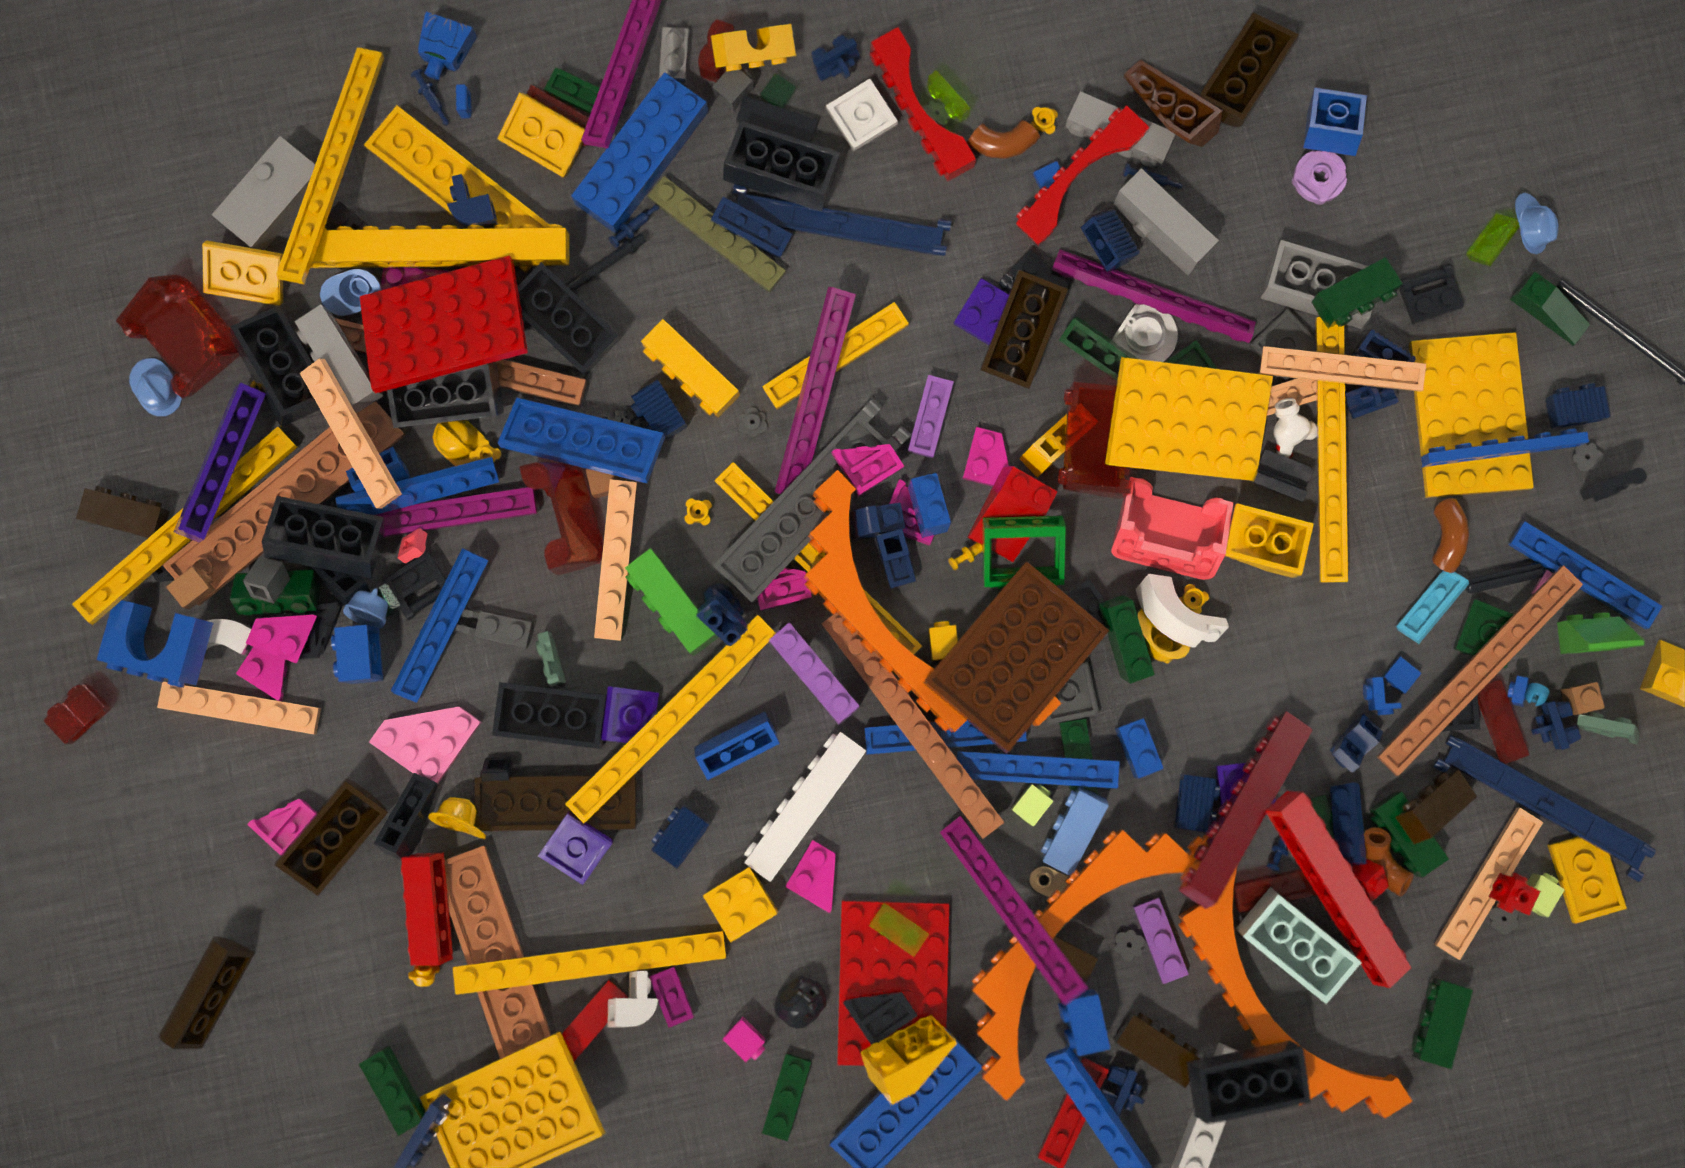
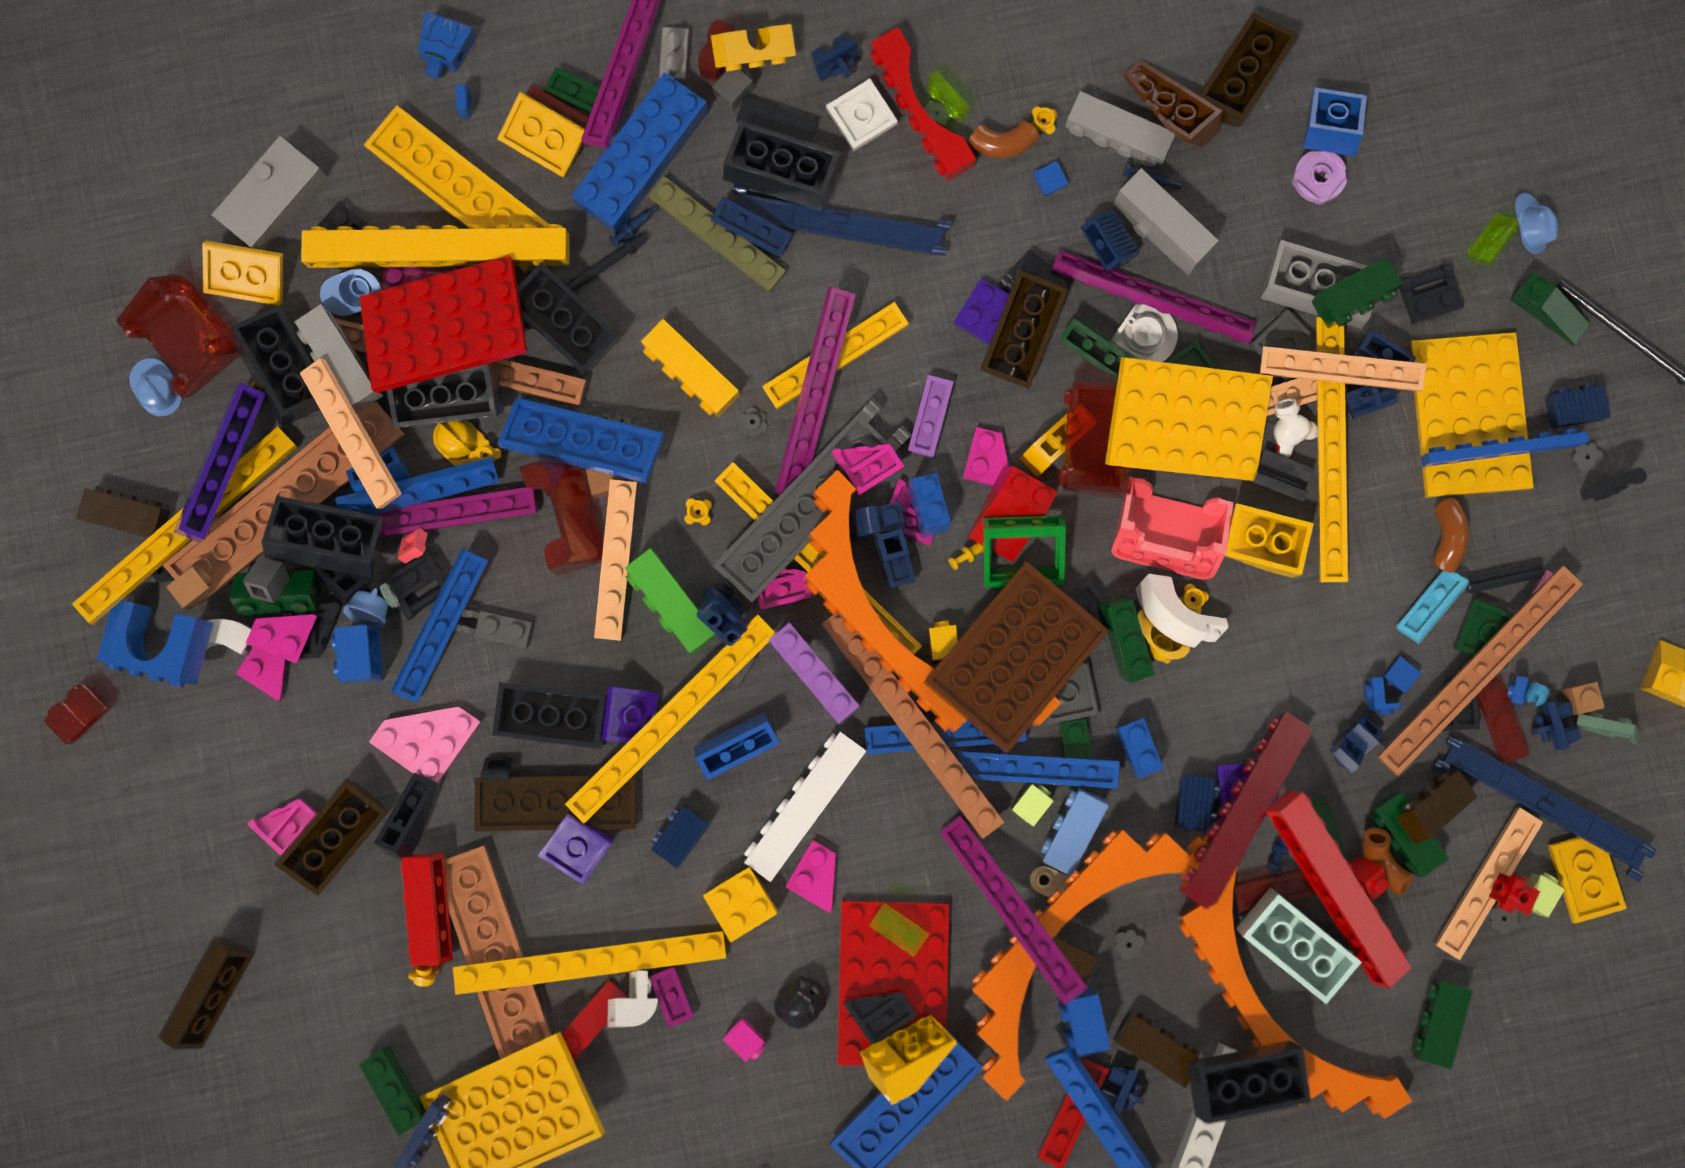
light nougat plate [157,682,321,734] -> none
yellow plate [276,47,384,285] -> none
dark blue piece [410,69,449,126] -> none
yellow piece [428,797,486,839] -> none
dark blue brick [447,174,498,229] -> none
sand green wing [536,631,566,686] -> none
dark blue brick [631,379,688,443] -> none
clear green tile [760,73,797,108] -> none
dark green plate [762,1053,811,1142] -> none
red arch [1016,105,1150,247] -> none
medium lavender plate [1133,897,1189,984] -> none
dark blue plate [1330,782,1367,866] -> none
blue plate [1508,521,1663,629] -> none
bright green slope [1557,612,1644,654] -> none

